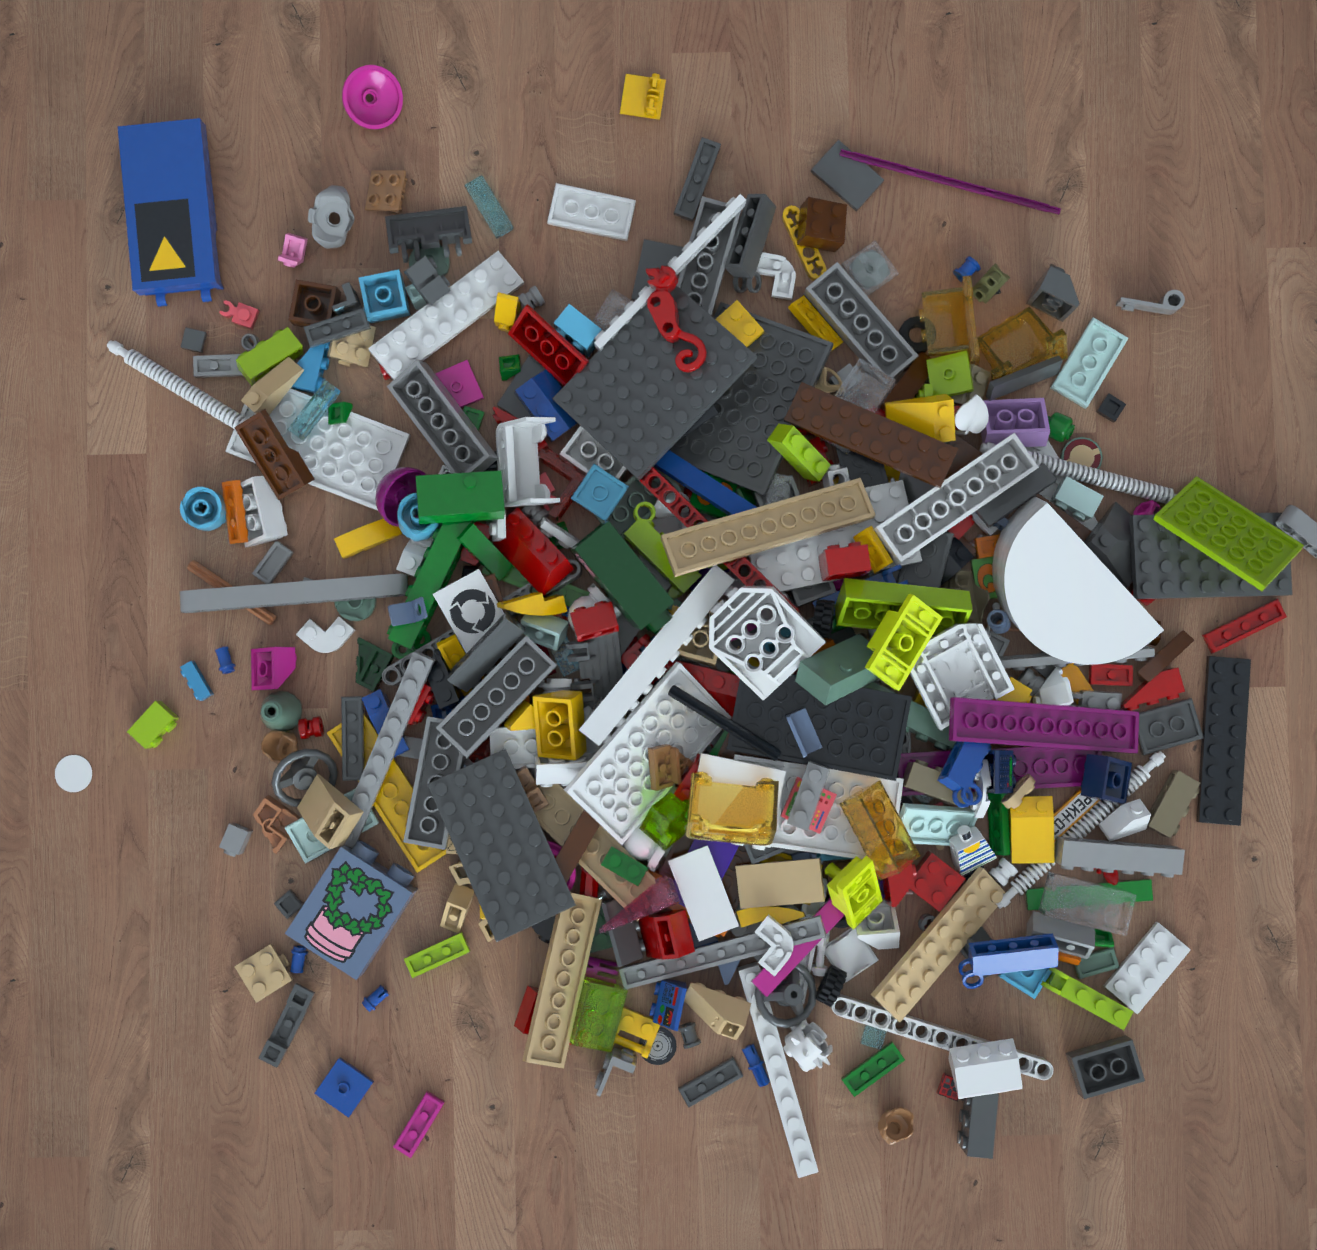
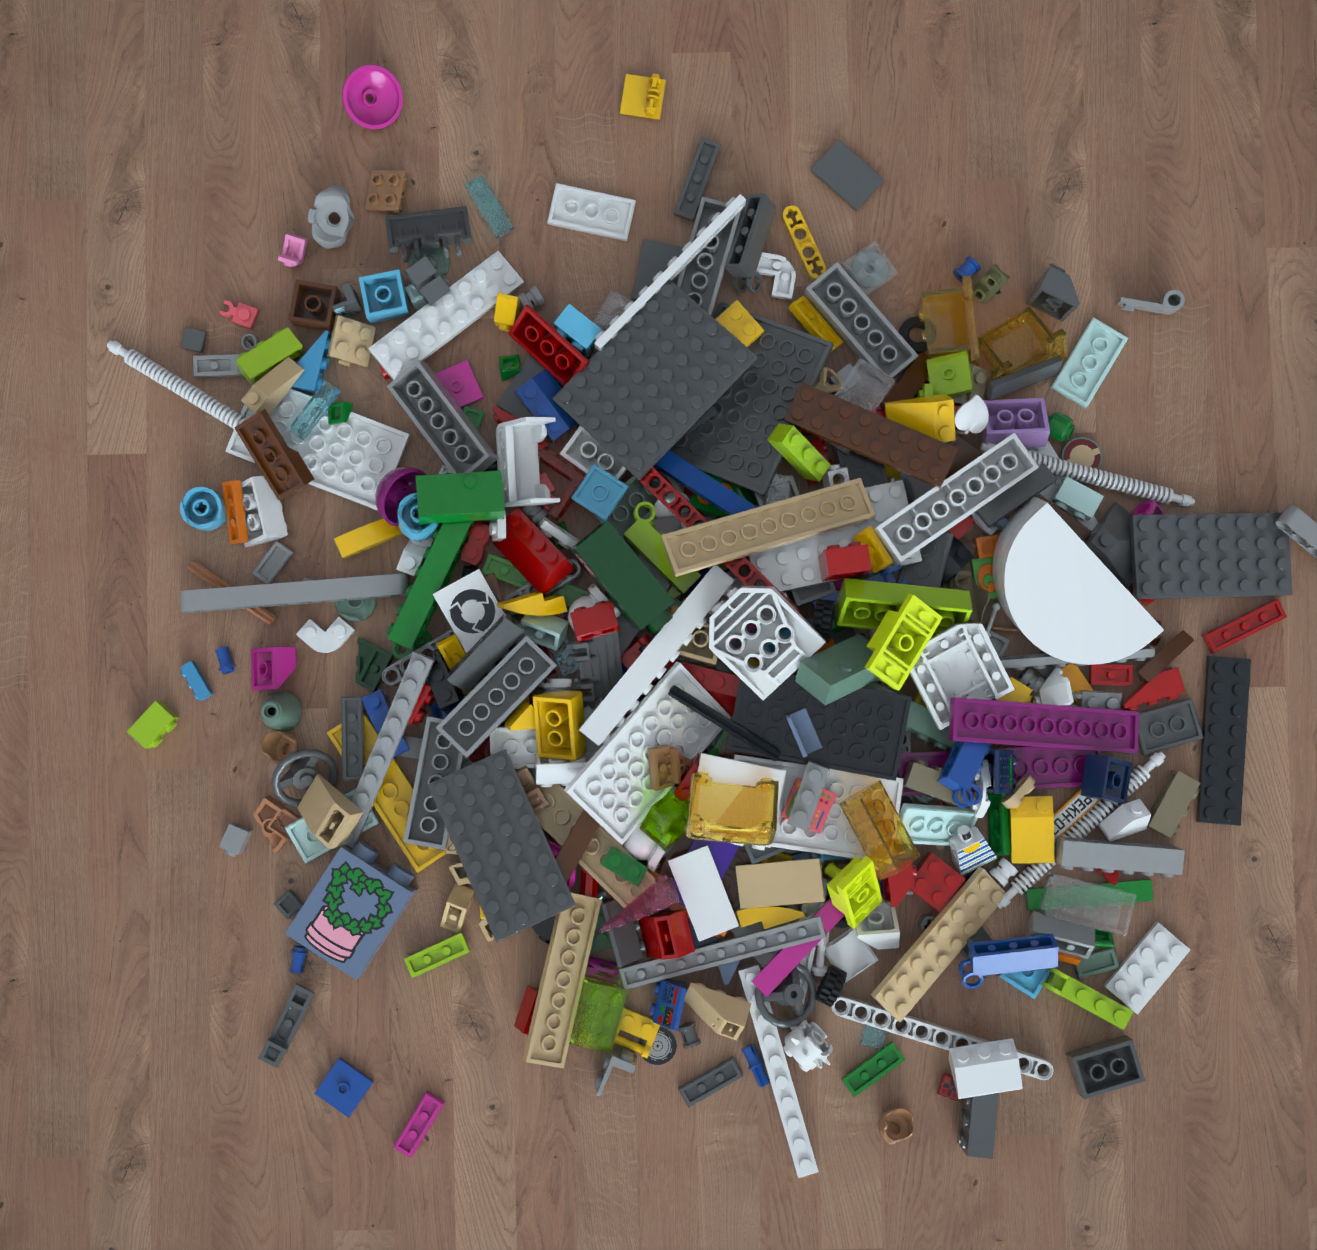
white sticker [55,755,92,792] -> none
blue piece [117,118,224,307] -> none
tan piece [235,944,293,1003] -> none
red wheel [298,716,324,739] -> none
dark grey tile [304,308,371,348] -> none
blue pin [362,985,390,1012] -> none
sand blue bracket [388,597,427,626] -> none
green tile [457,523,513,581] -> none
red animal [646,265,707,373] -> none
white plate [755,914,794,976] -> none
reddish brown brick [797,197,847,252] -> none
magenta piece [839,149,1061,215] -> none
sand blue brick [987,609,1011,634] -> none
black plate [1096,393,1126,423] -> none
lime piece [1153,476,1304,591] -> none

